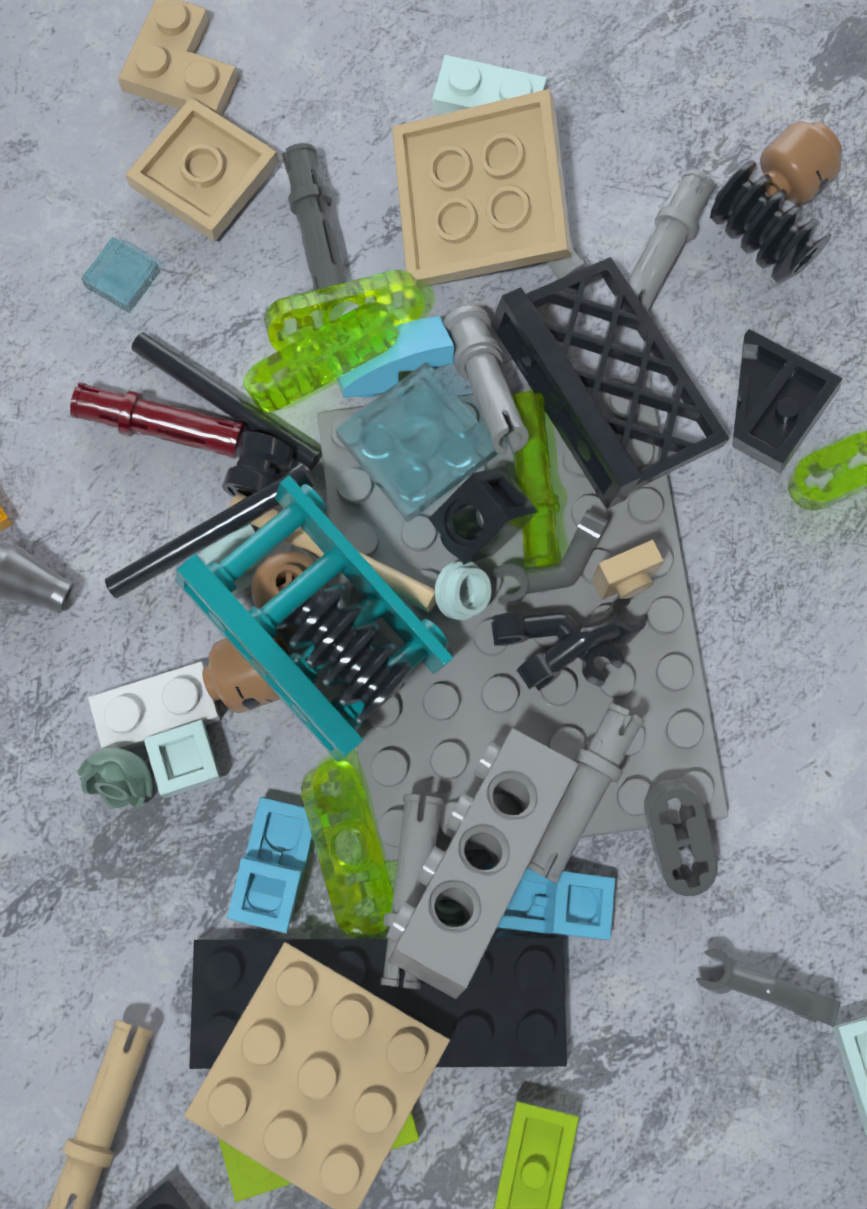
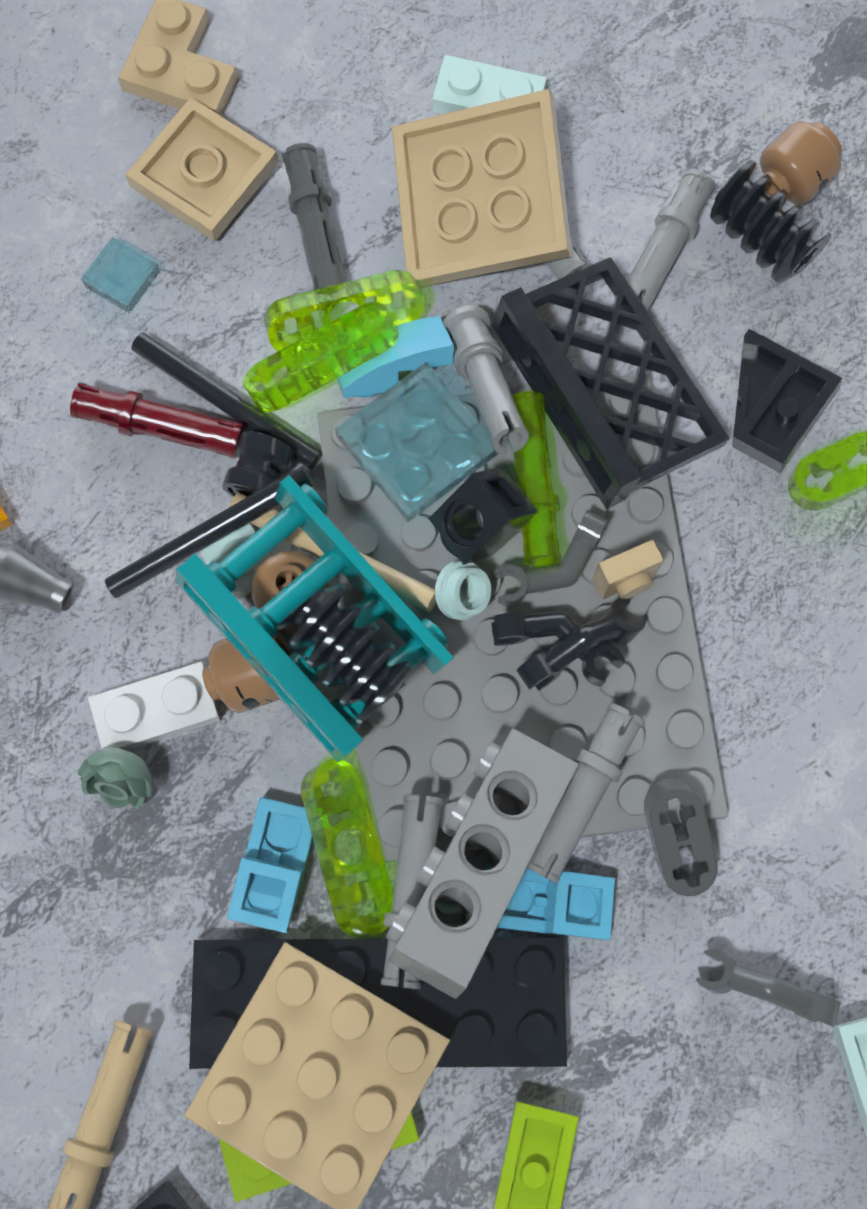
light aqua plate [144,720,222,799] -> none

